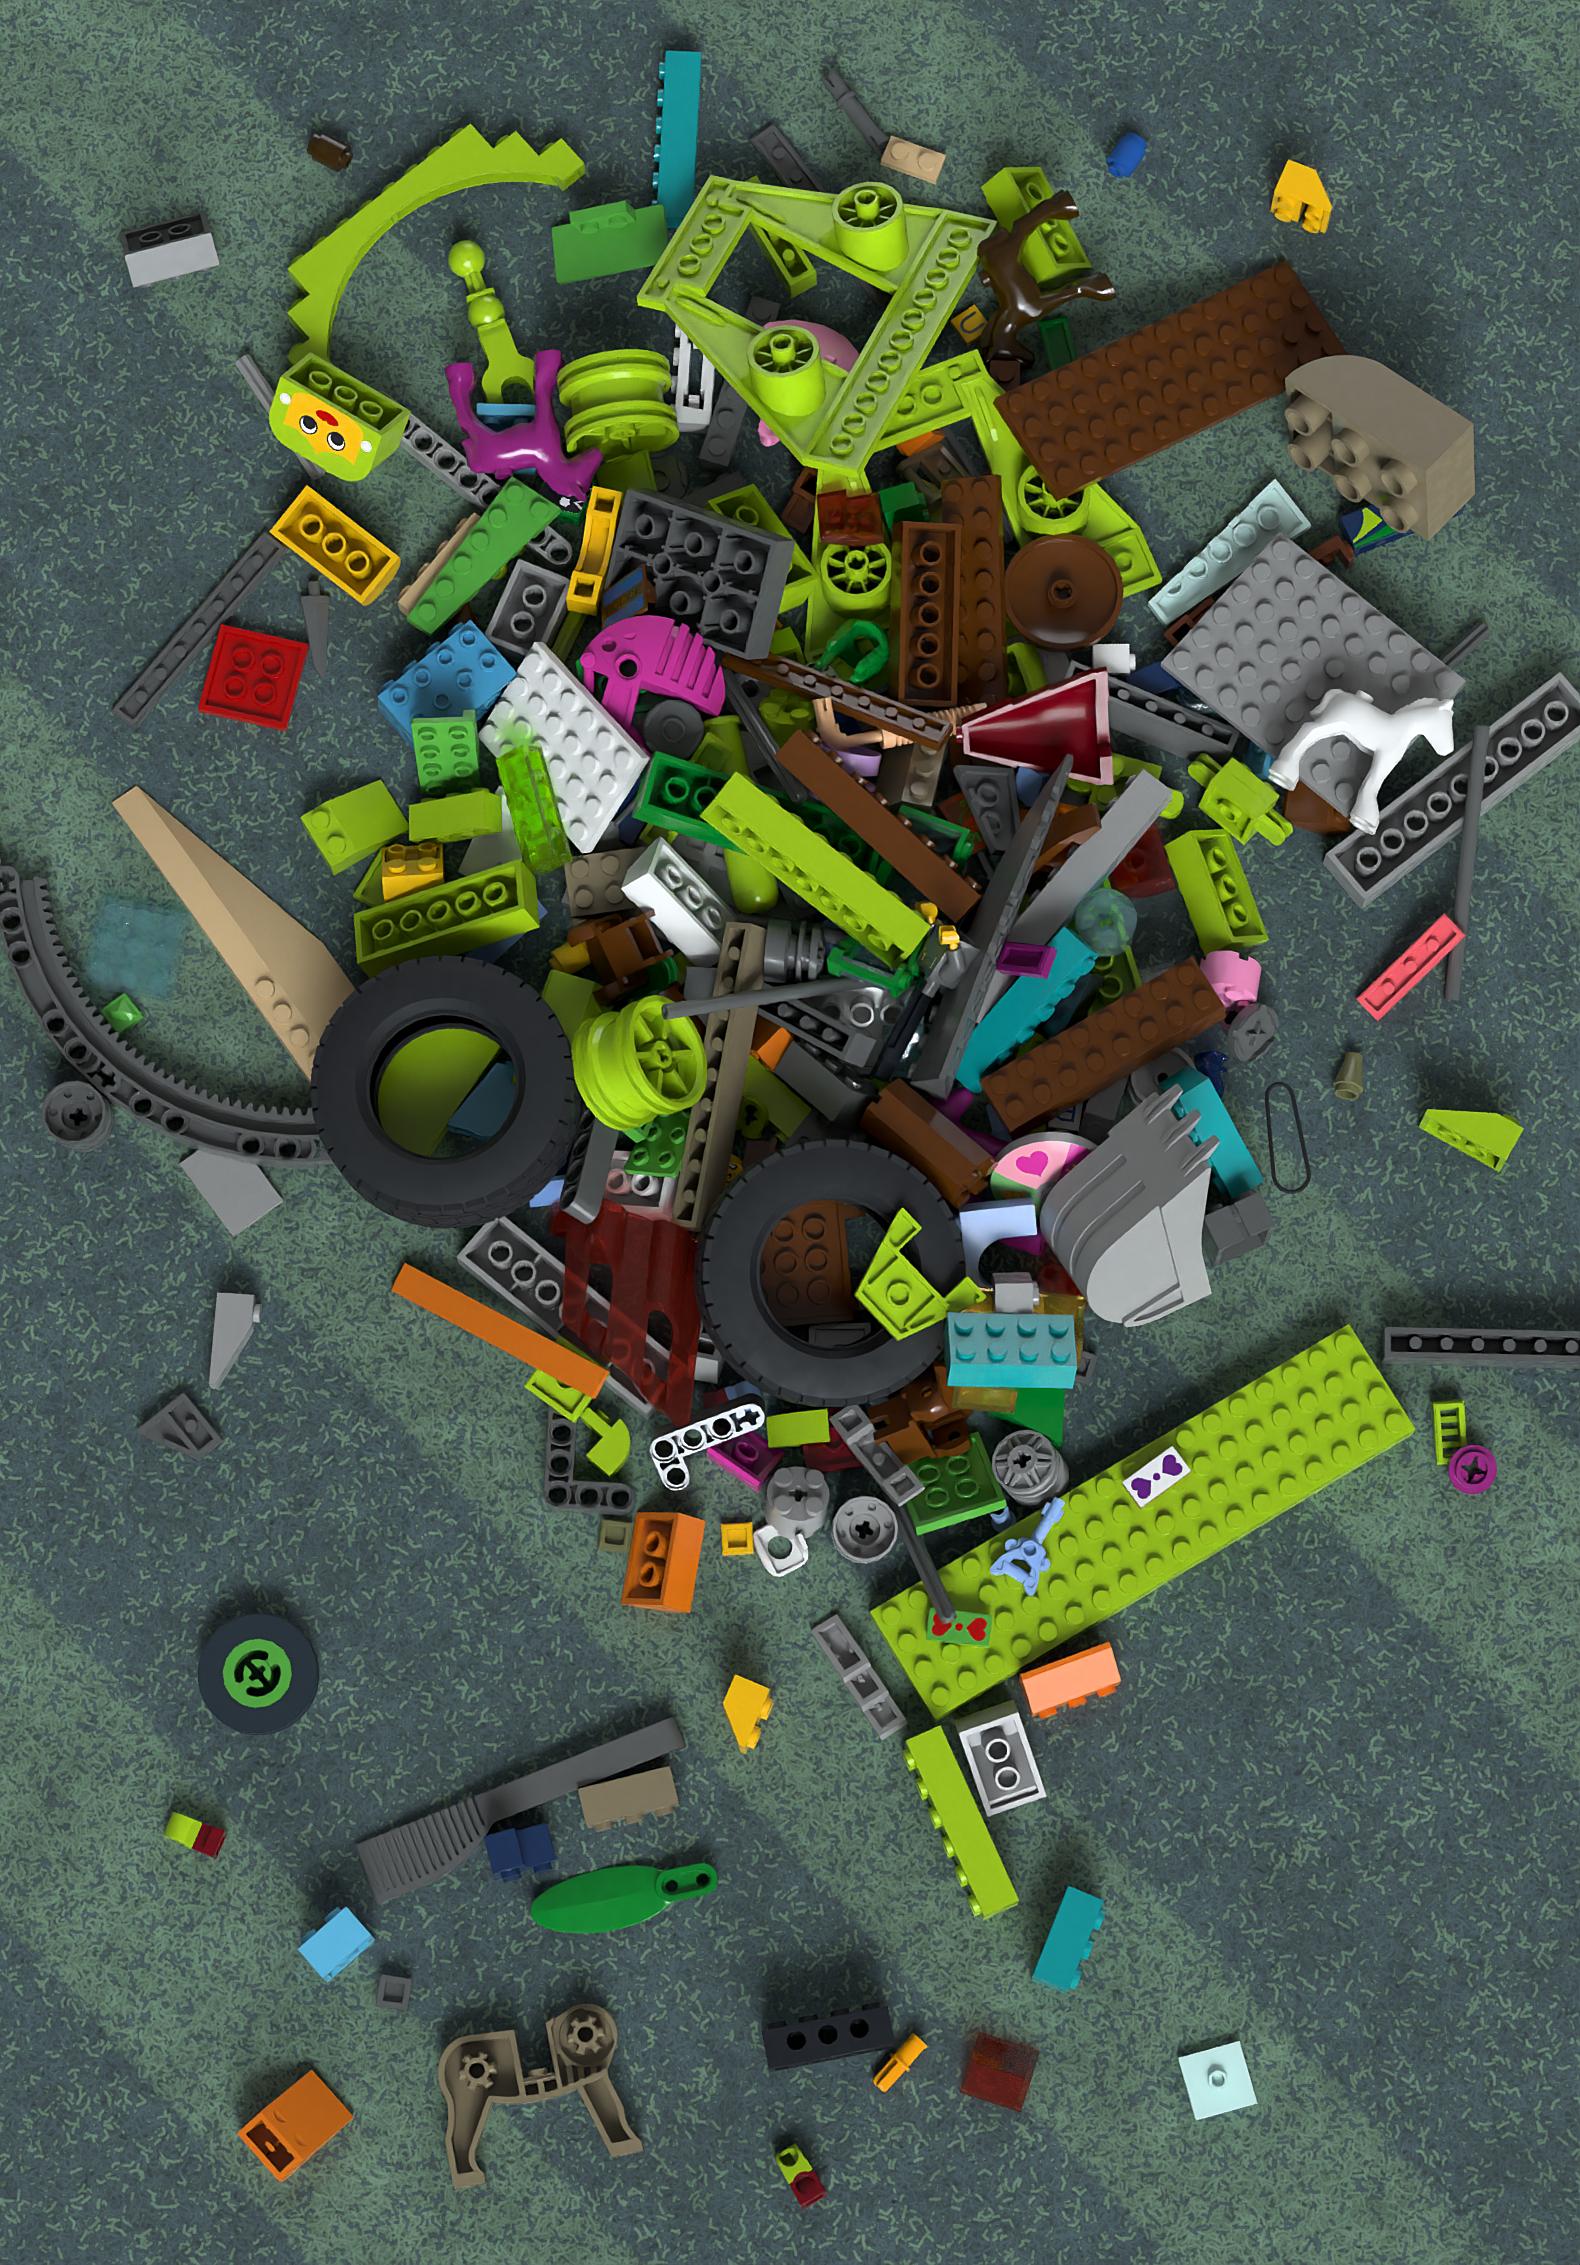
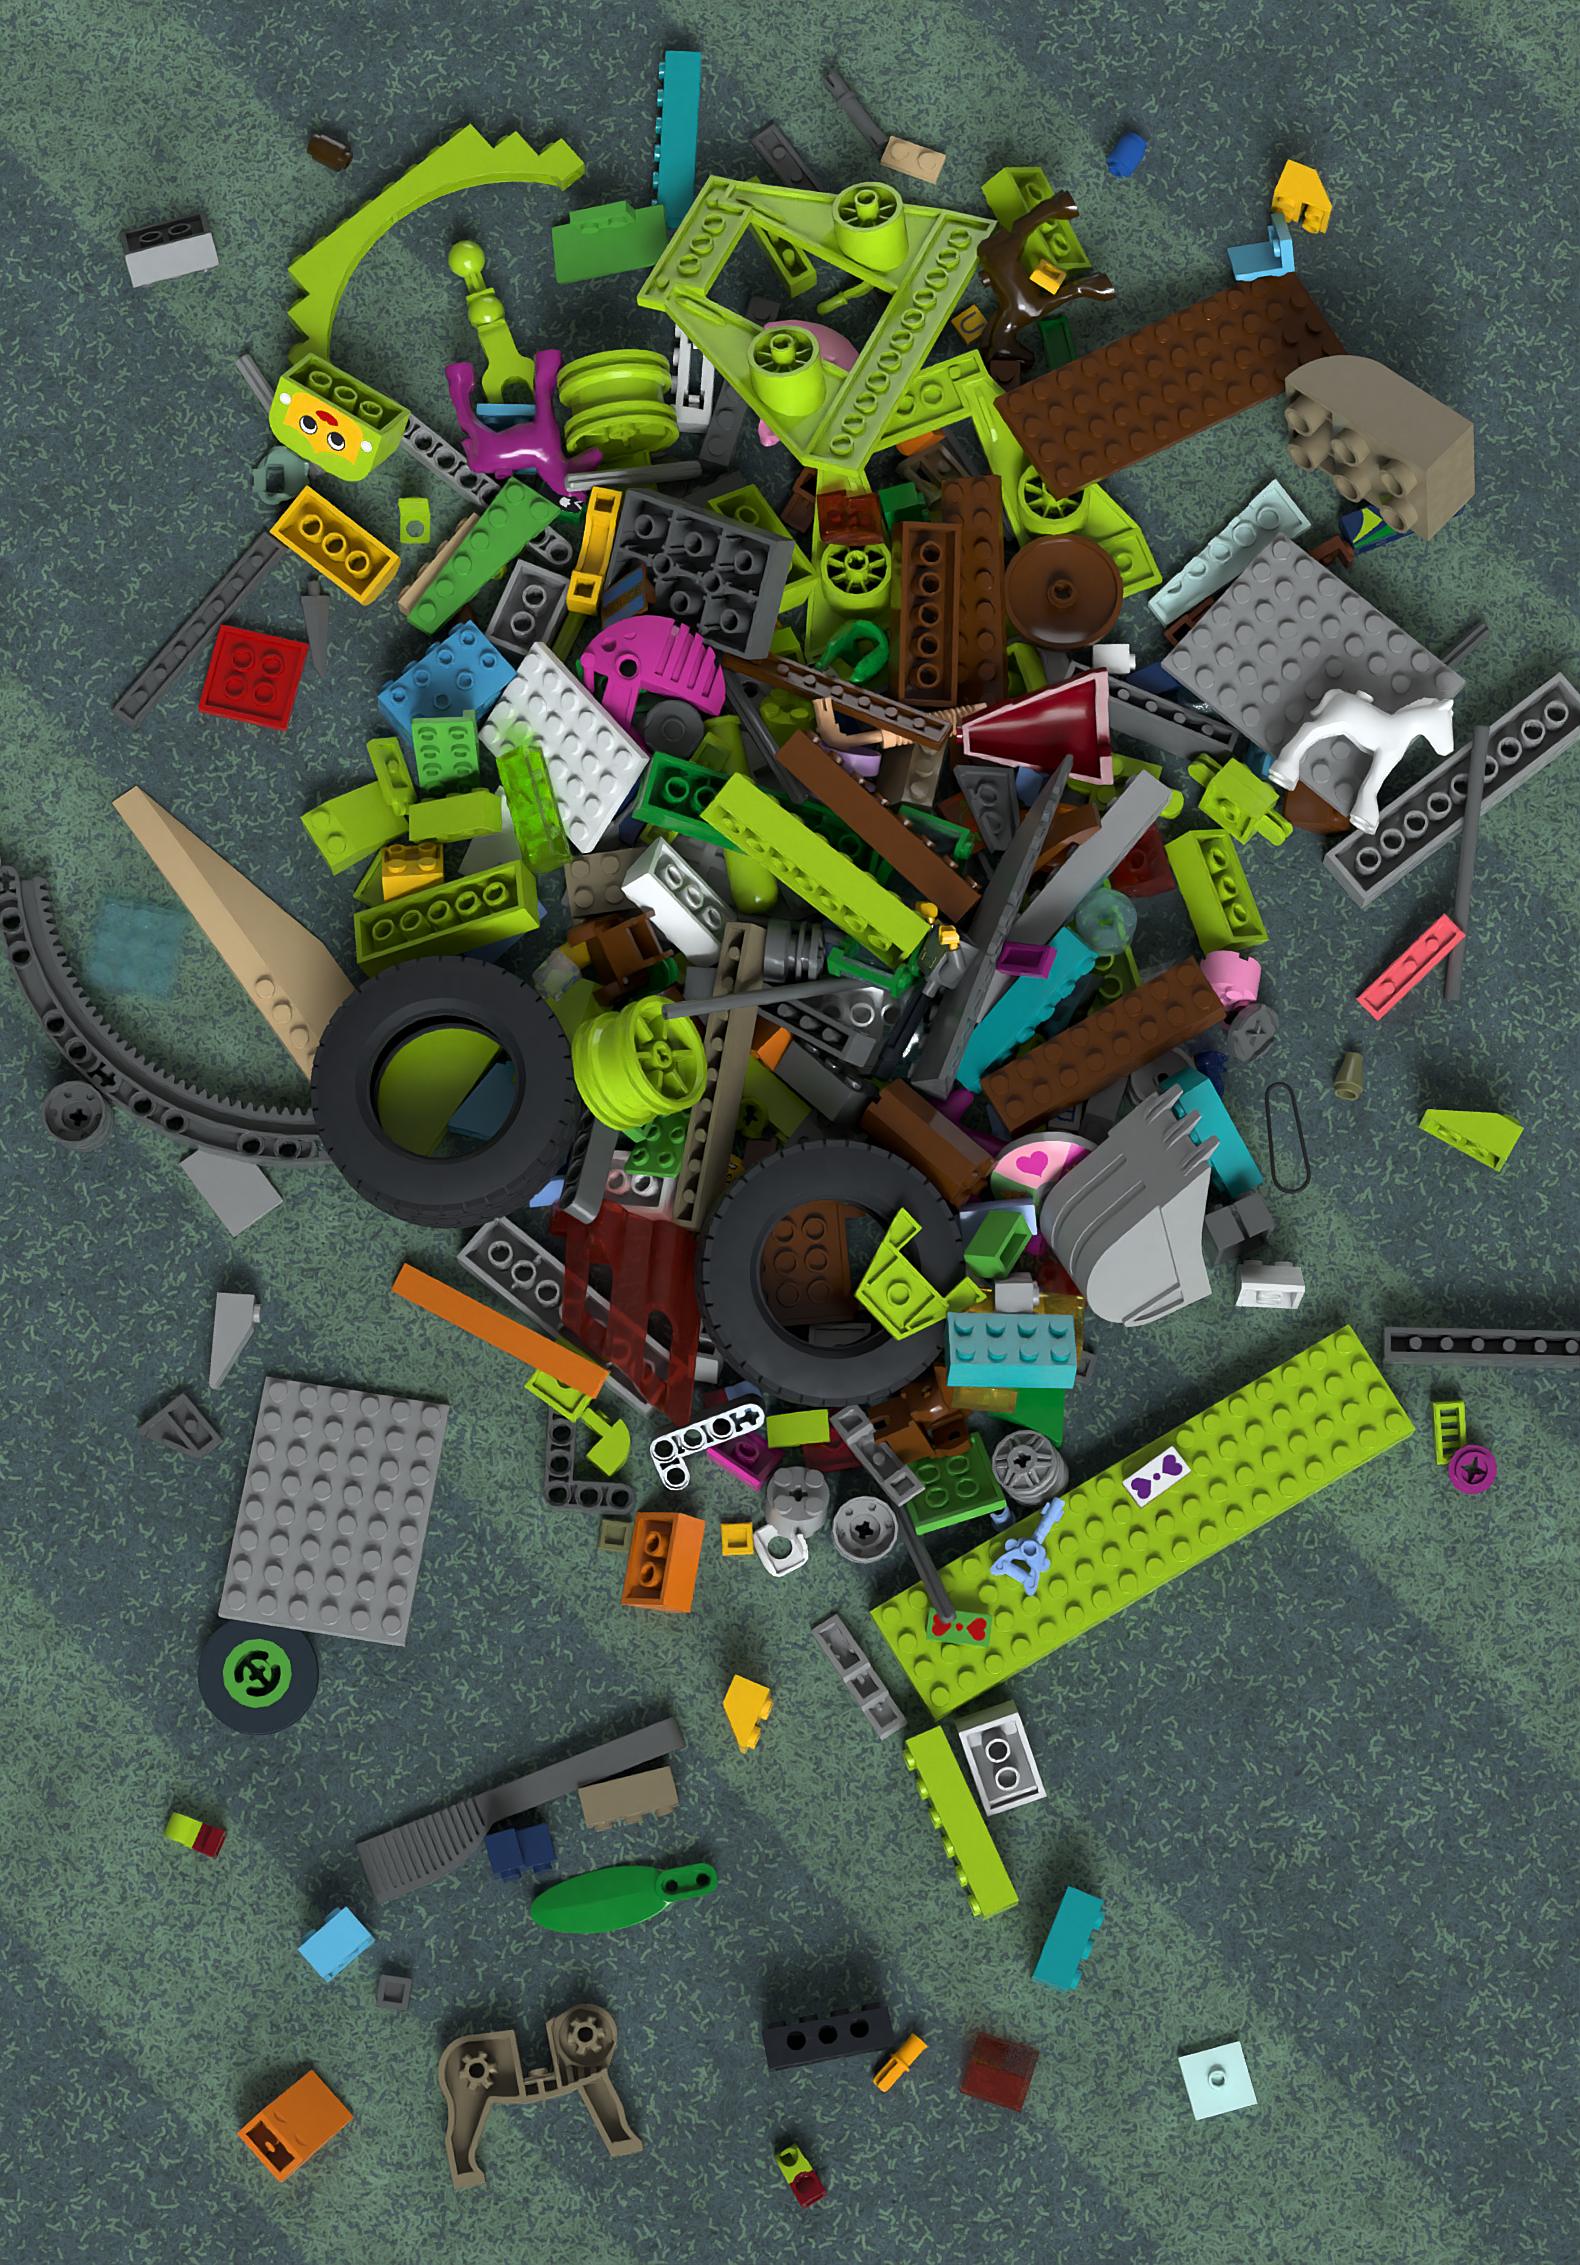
bright green tile [100,992,144,1035] -> none
slope [1018,1642,1121,1720] -> none
none -> light grey plate [218,1377,450,1647]
none -> sand green helmet [252,446,310,505]
none -> lime hinge [366,737,417,816]
none -> lime bracket [398,497,431,543]
none -> clear brick [532,948,582,1002]
none -> light grey axle [564,461,702,492]
none -> lime piece [817,281,875,316]
none -> bright green brick [963,1210,1033,1279]
none -> yellow tile [1029,259,1066,295]
none -> medium azure bracket [1227,212,1295,281]
none -> white slope [1235,1260,1305,1309]

